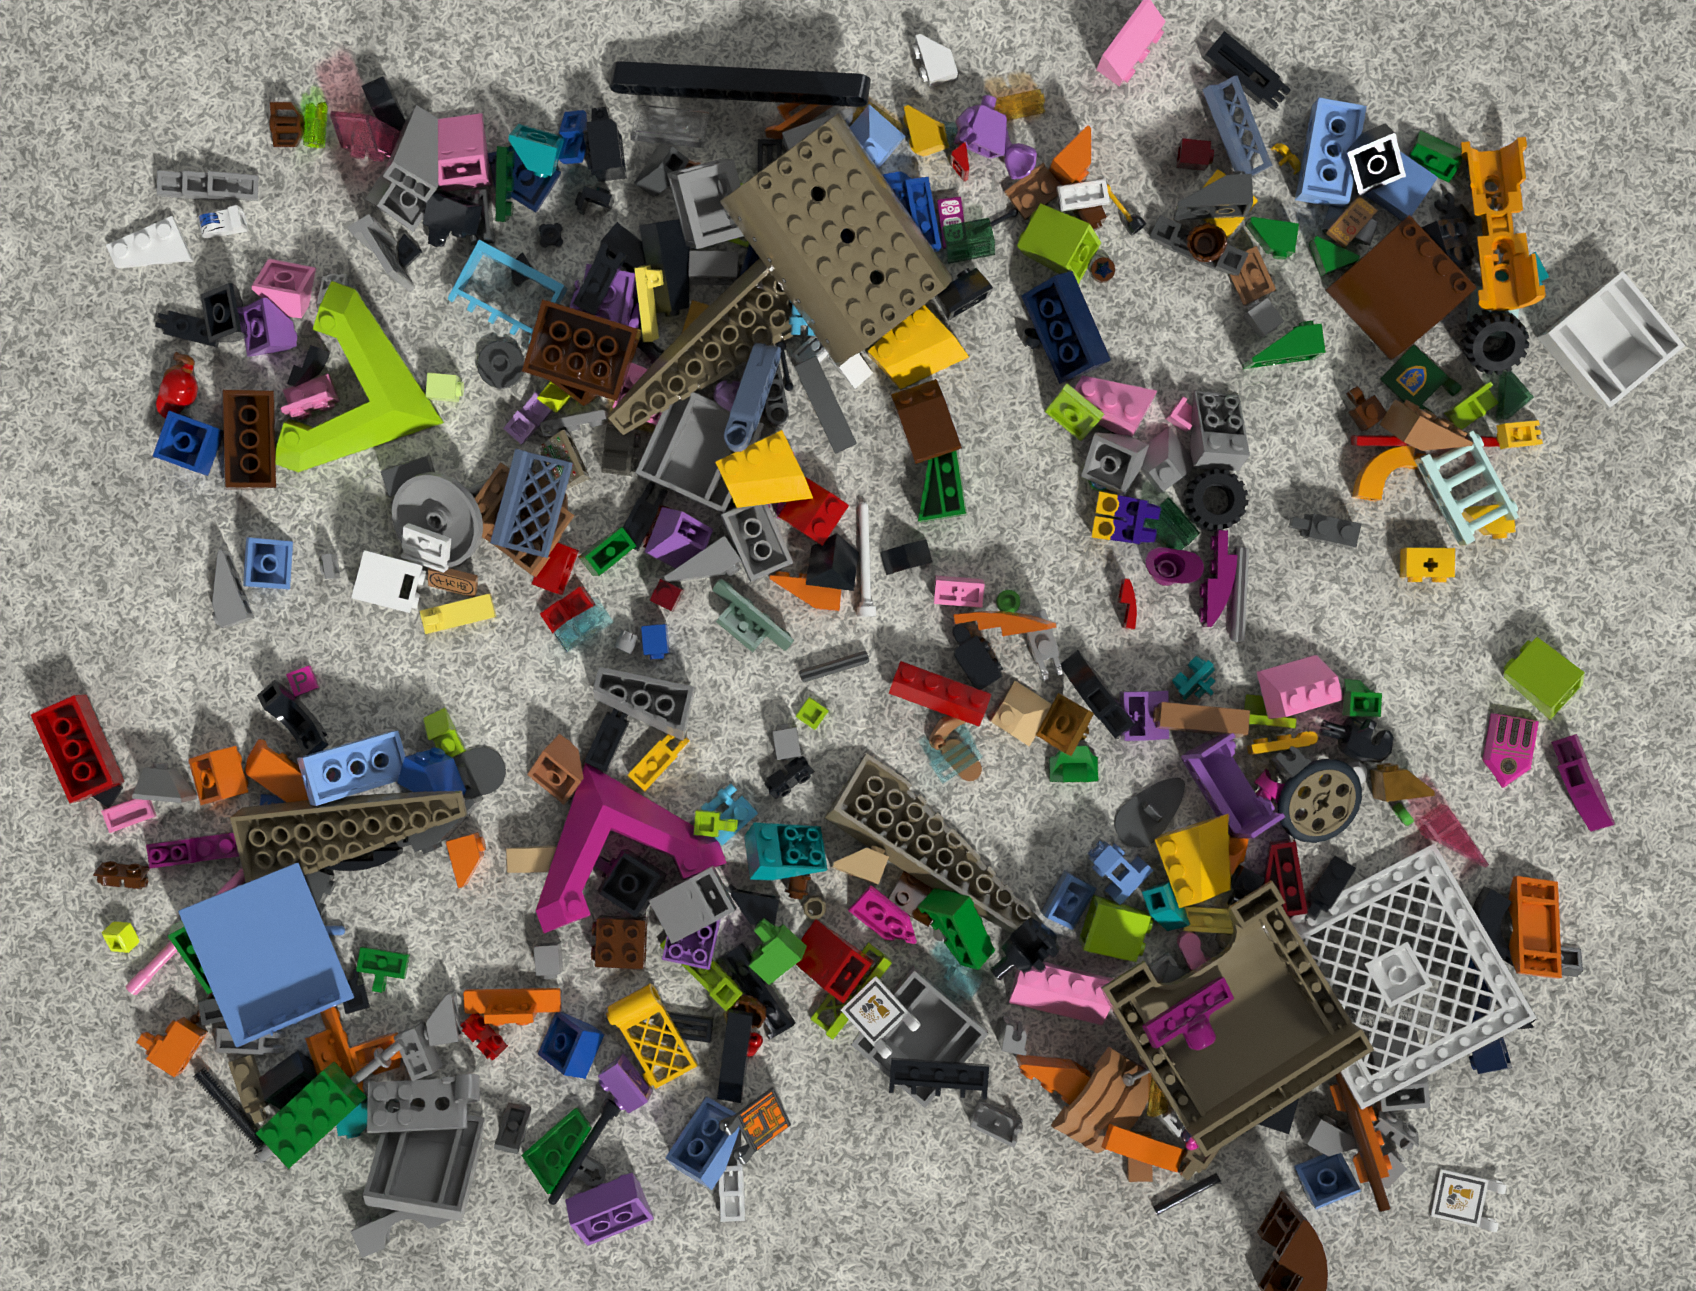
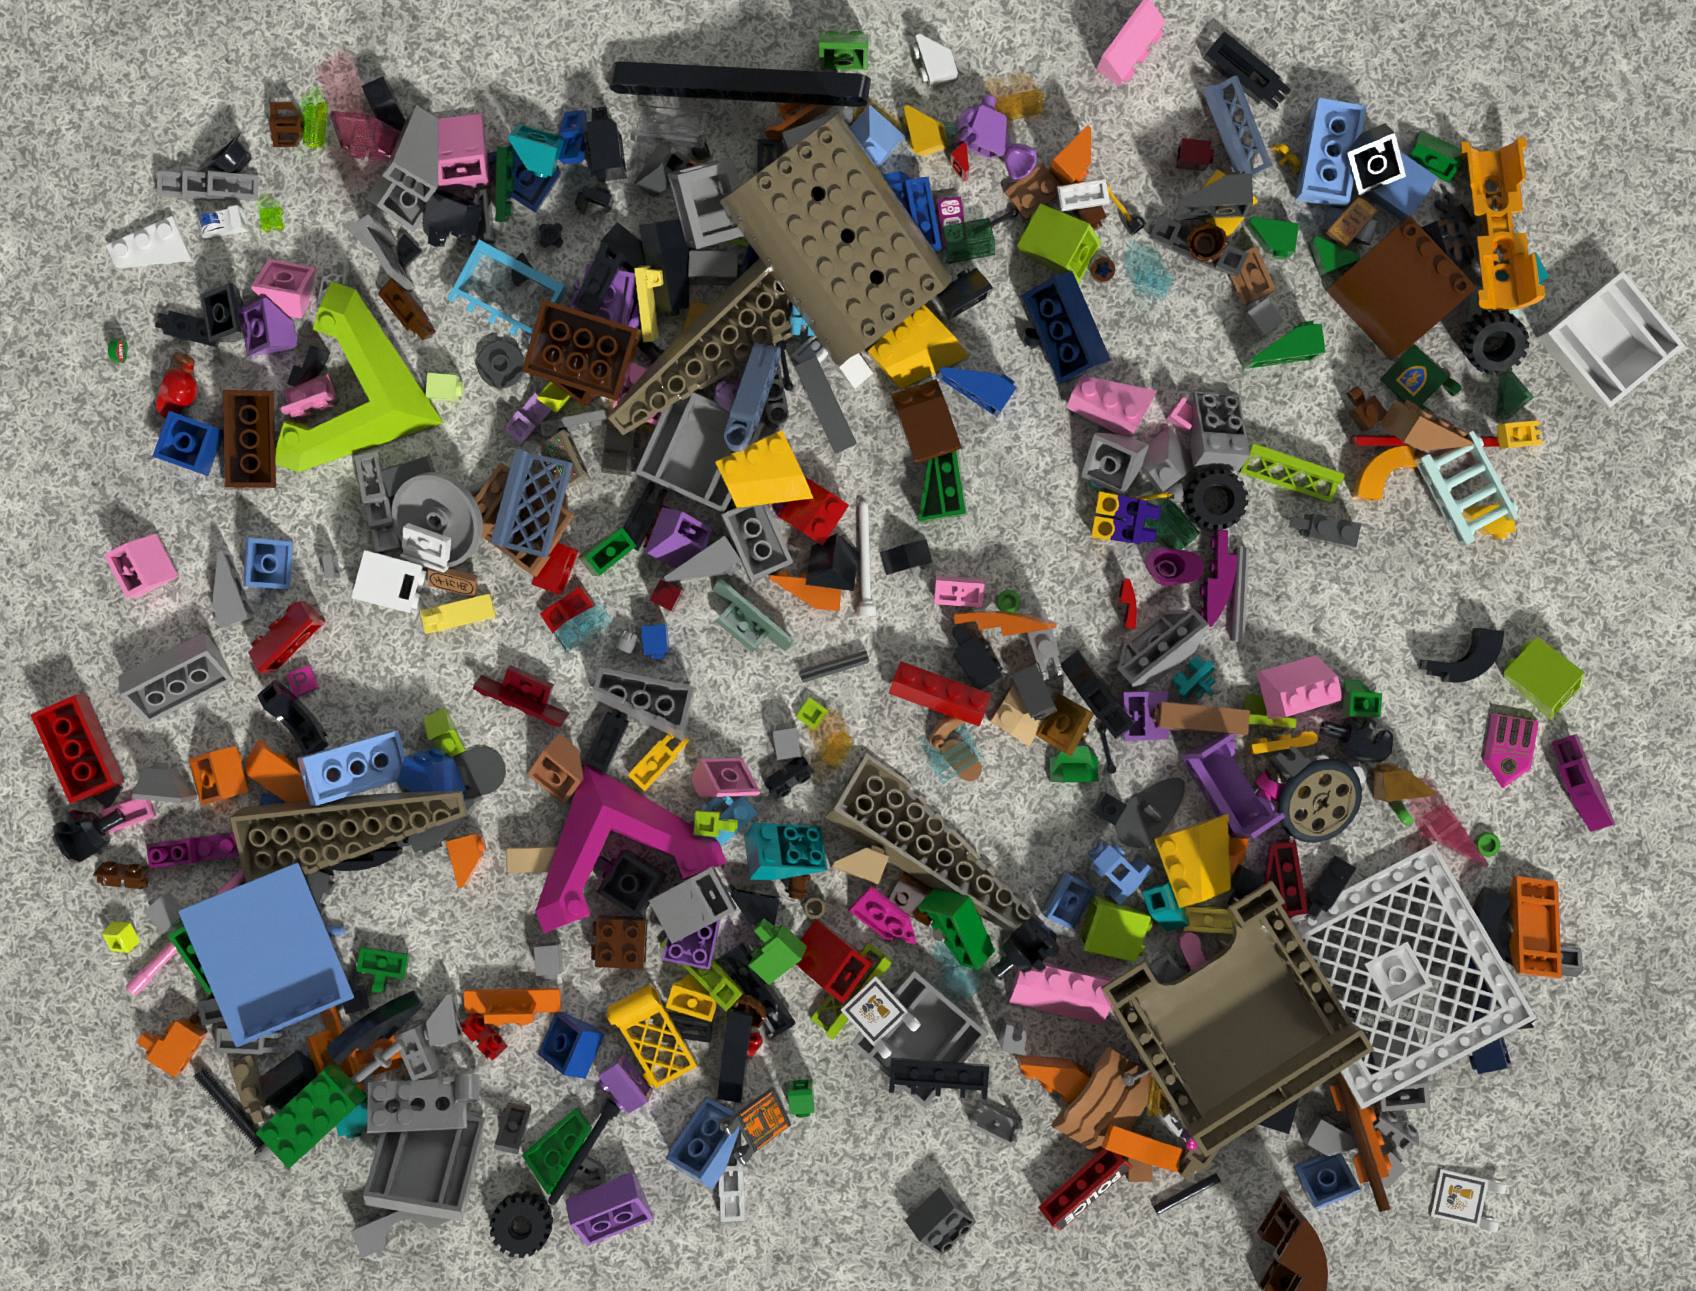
lime tile [1045,384,1105,441] -> none
magenta plate [1142,976,1234,1050] -> none
yellow brick [1400,548,1455,583] -> none
lime panel [1444,381,1499,430] -> none
none -> black piece [52,808,126,863]
none -> bright pink slope [104,534,179,599]
none -> green tile [108,338,128,363]
none -> light grey slope [118,632,234,724]
none -> light grey brick [144,893,183,933]
none -> black piece [197,132,252,173]
none -> red slope [248,601,326,673]
none -> clear neon green plate [259,207,285,232]
none -> black slope [326,990,424,1065]
none -> light grey slope [354,451,402,554]
none -> reddish brown hinge [378,278,436,340]
none -> dark red bracket [473,665,569,727]
none -> black tyre [489,1191,553,1258]
none -> yellow slope [666,974,718,1022]
none -> black hinge [691,139,711,160]
none -> bright pink slope [691,758,760,797]
none -> green slope [788,1079,815,1118]
none -> clear yellow brick [818,730,854,769]
none -> bright green slope [819,30,869,70]
none -> dark grey slope [905,1187,976,1255]
none -> blue slope [937,367,1017,417]
none -> dark grey hinge [1011,664,1057,721]
none -> red brick [1038,1149,1133,1231]
none -> black brick [1091,791,1127,826]
none -> black hinge [1097,725,1116,774]
none -> light grey wedge [1117,608,1209,687]
none -> light grey hinge [1128,483,1185,503]
none -> clear light blue brick [1134,265,1175,301]
none -> lime fence [1239,443,1345,503]
none -> black arch [1419,628,1504,683]
none -> bright green tile [1474,832,1500,857]

